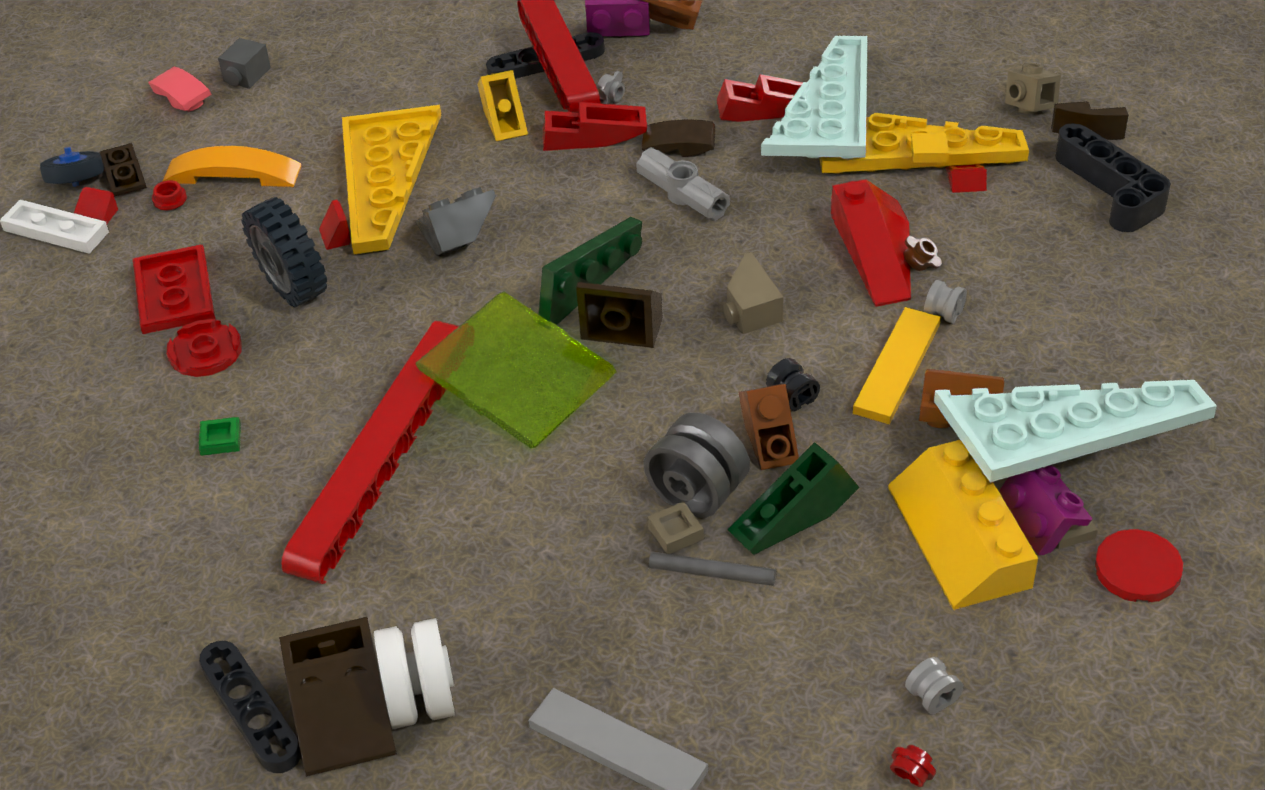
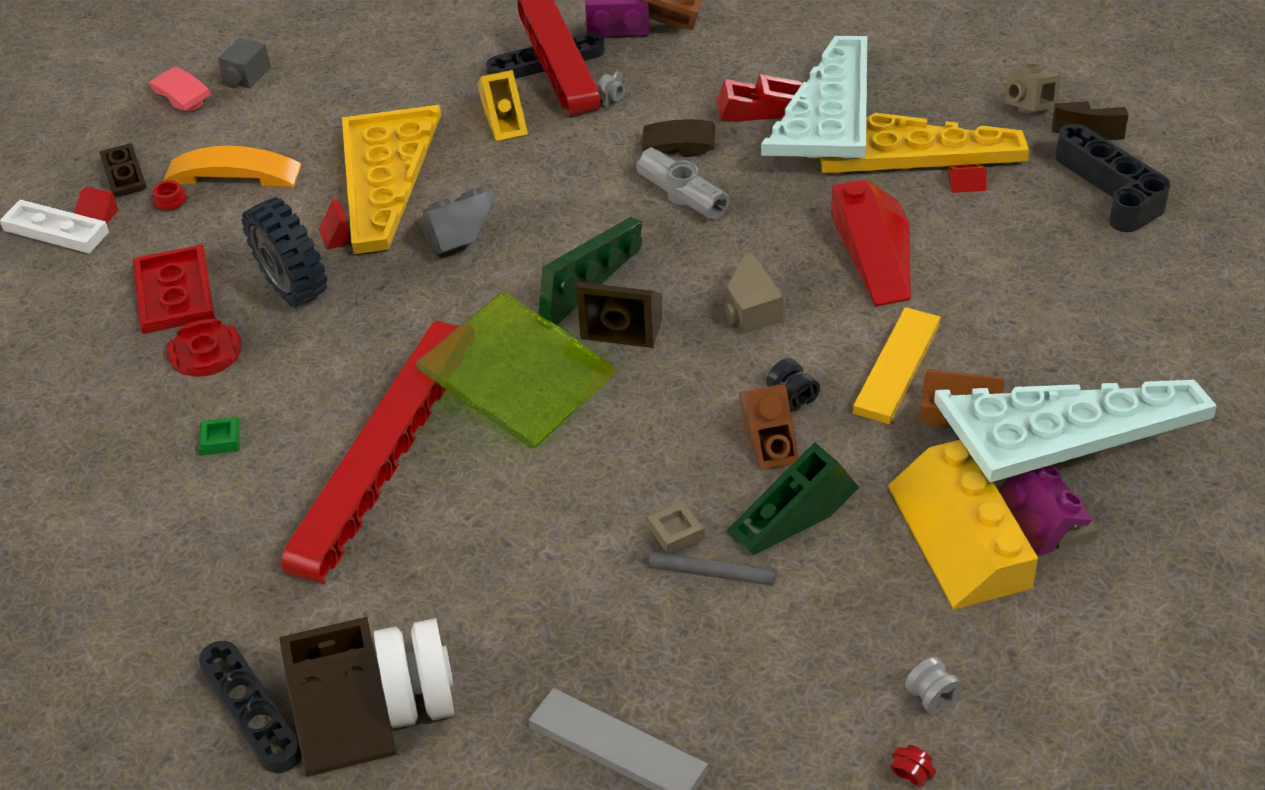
black wheel [40,147,104,187] -> none
red slope [543,102,647,151] -> none
flat silver wheel [644,412,750,519] -> none
reddish brown plate [904,236,942,271] -> none
yellow tile [911,133,949,164] -> none
light grey wheel [924,280,967,324] -> none
red tile [1095,529,1183,602] -> none

